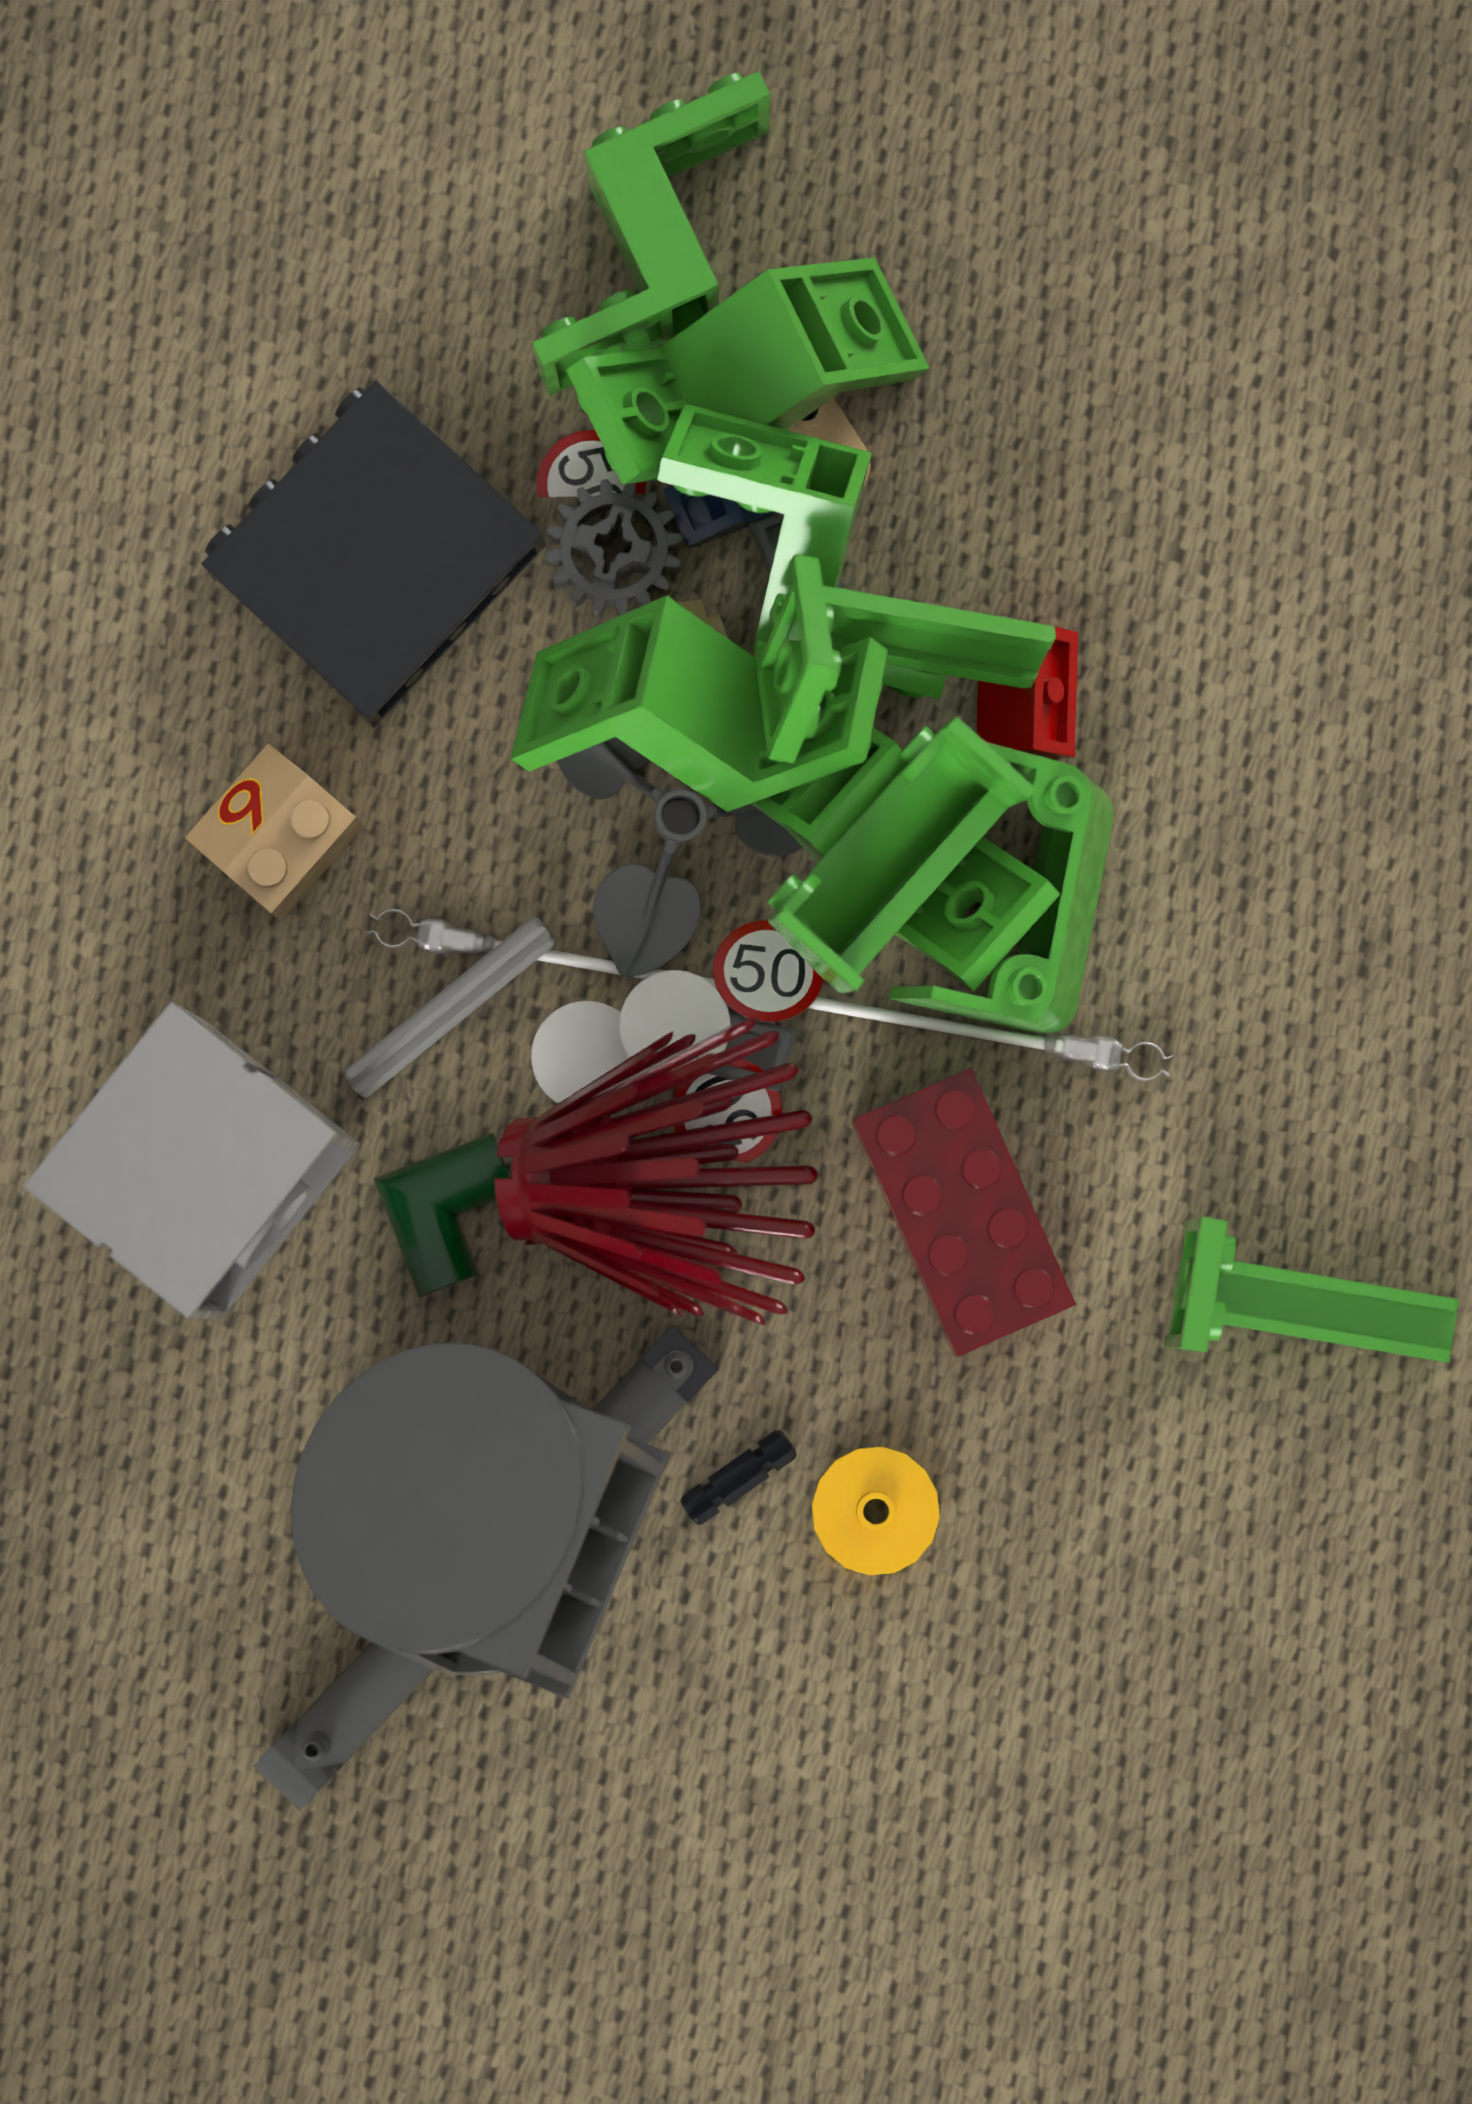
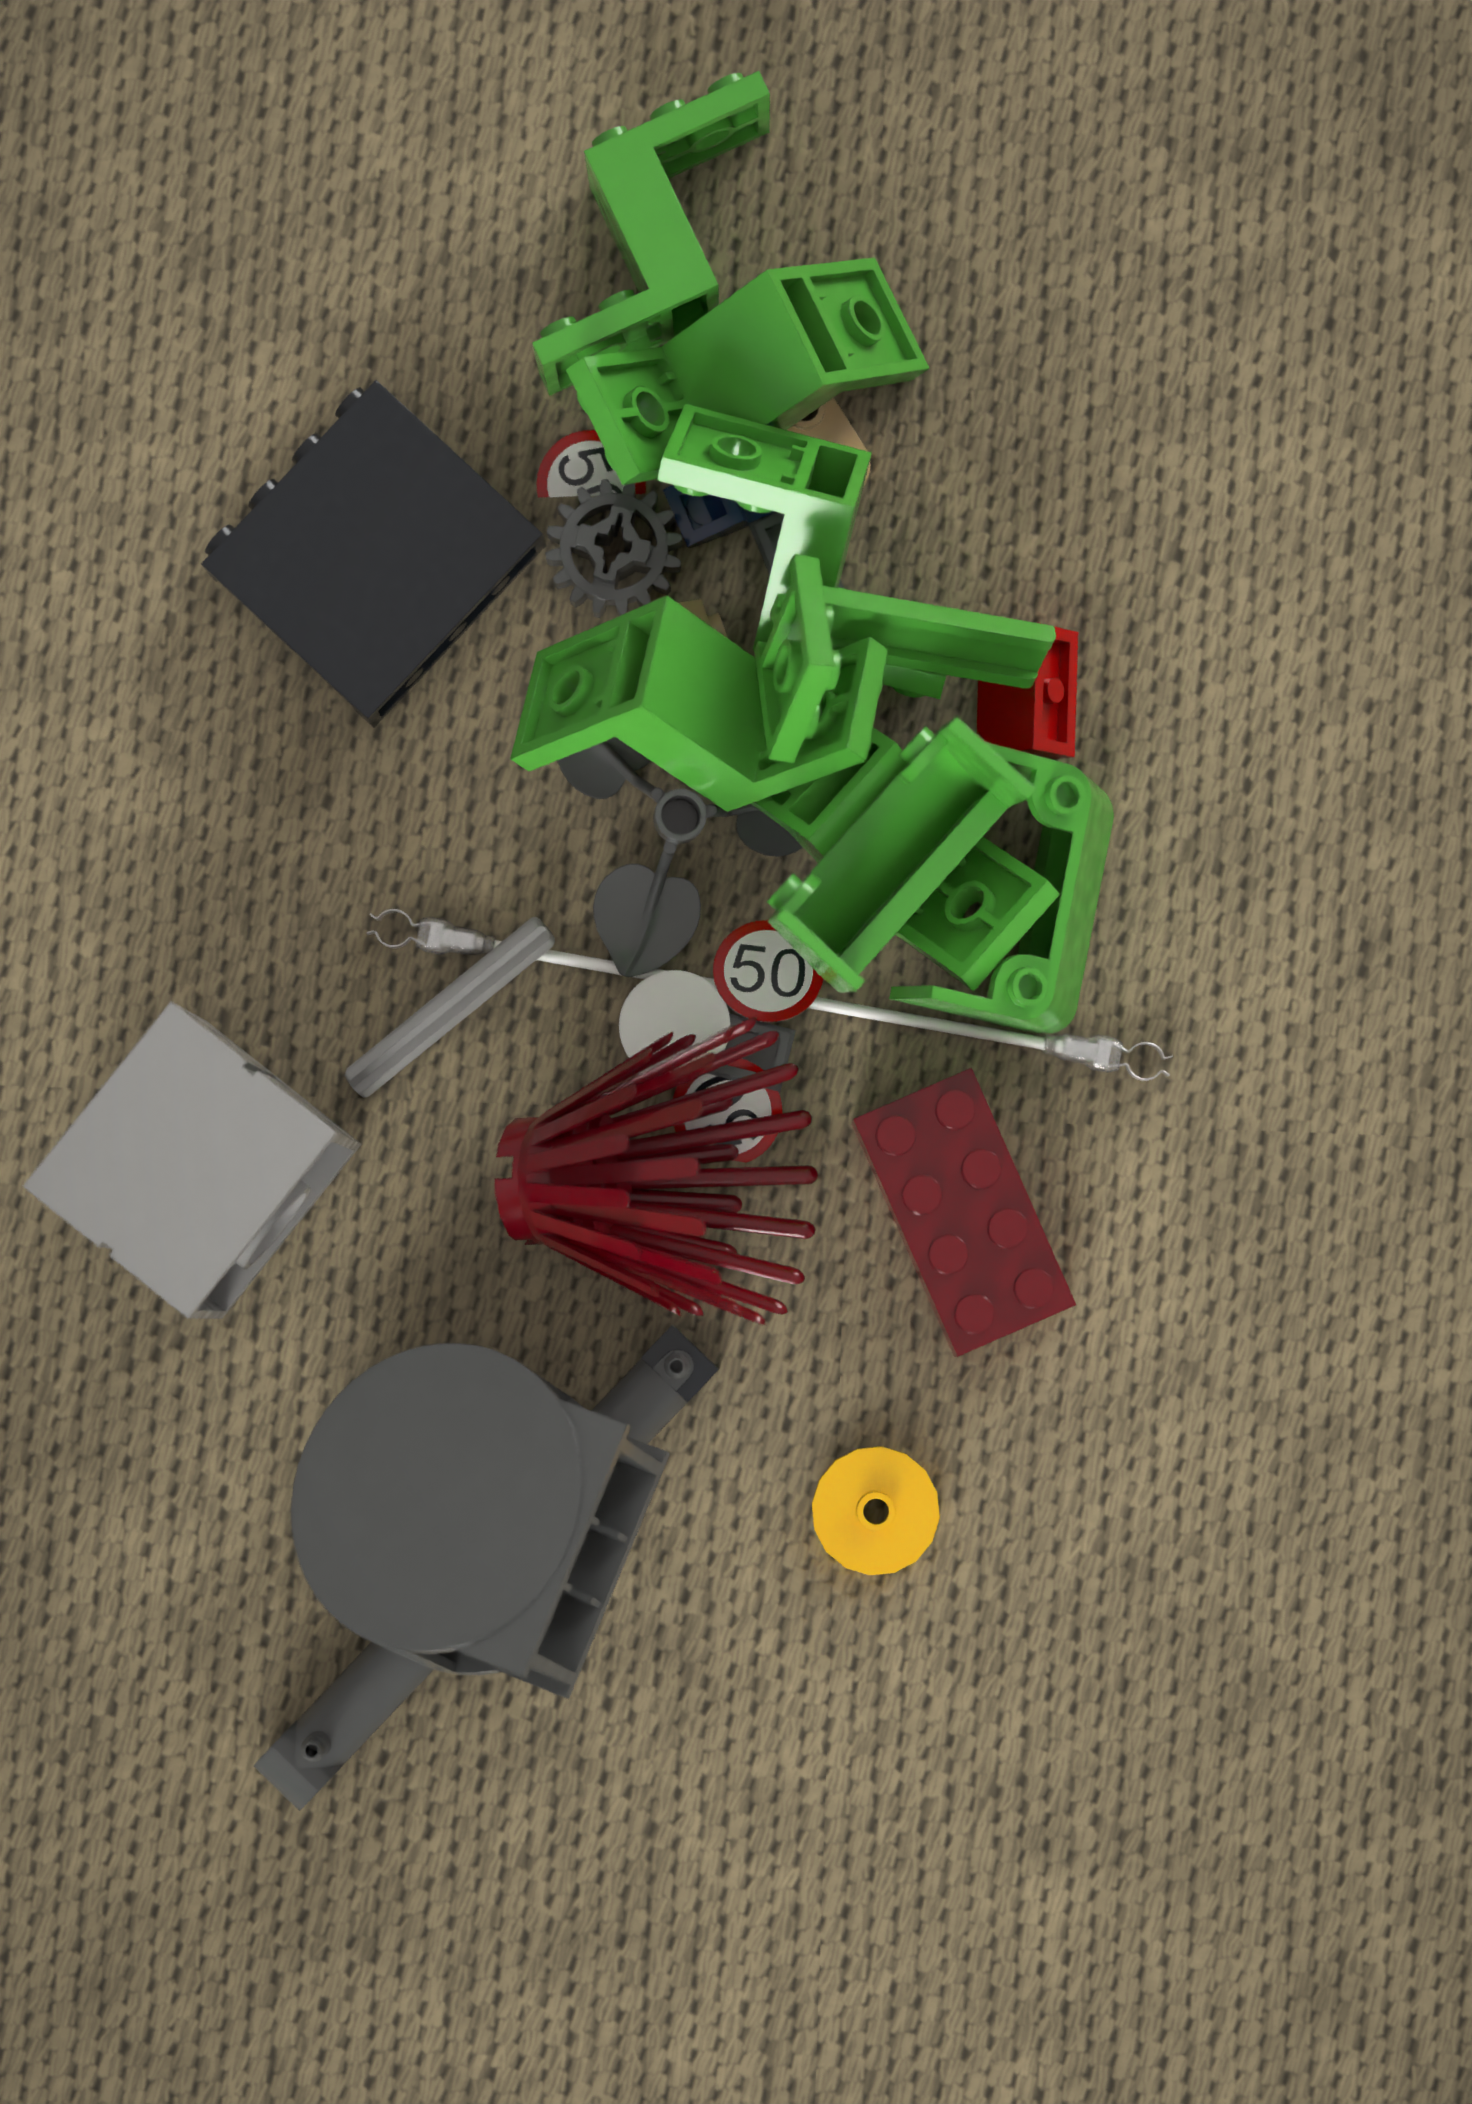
tan slope [185,743,364,921] -> none
dark green brick [373,1133,511,1298] -> none
white sticker [531,1001,629,1103] -> none
black axle [680,1430,797,1525] -> none
bright green bracket [1164,1217,1459,1363] -> none

